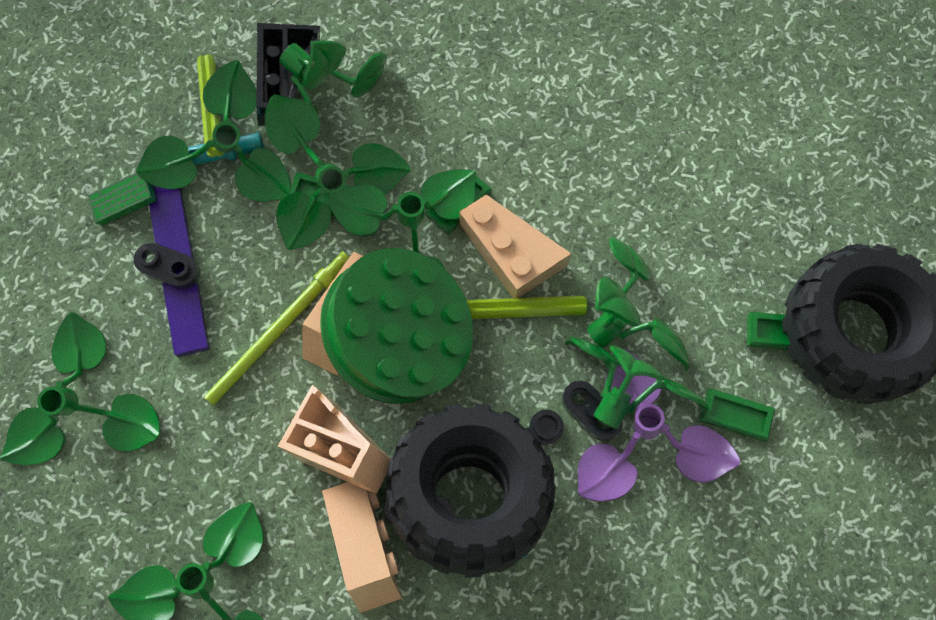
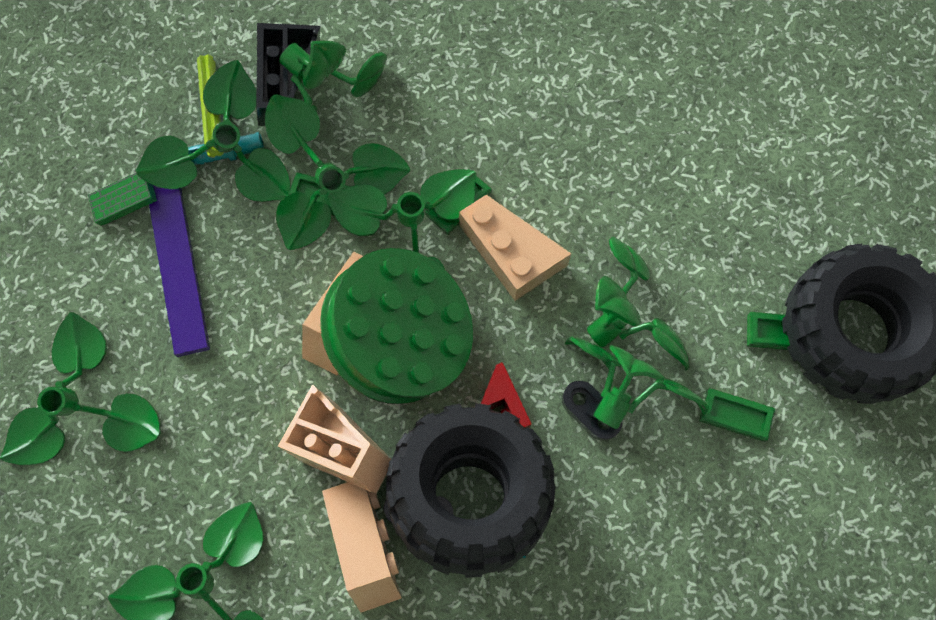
black plate [134,243,200,290] -> none
lime bar [204,251,349,406] -> none
lime axle [466,296,587,319] -> none
black plate [529,410,564,444] -> none
medium lavender plant [578,348,740,502] -> none
none -> red slope [481,362,532,428]

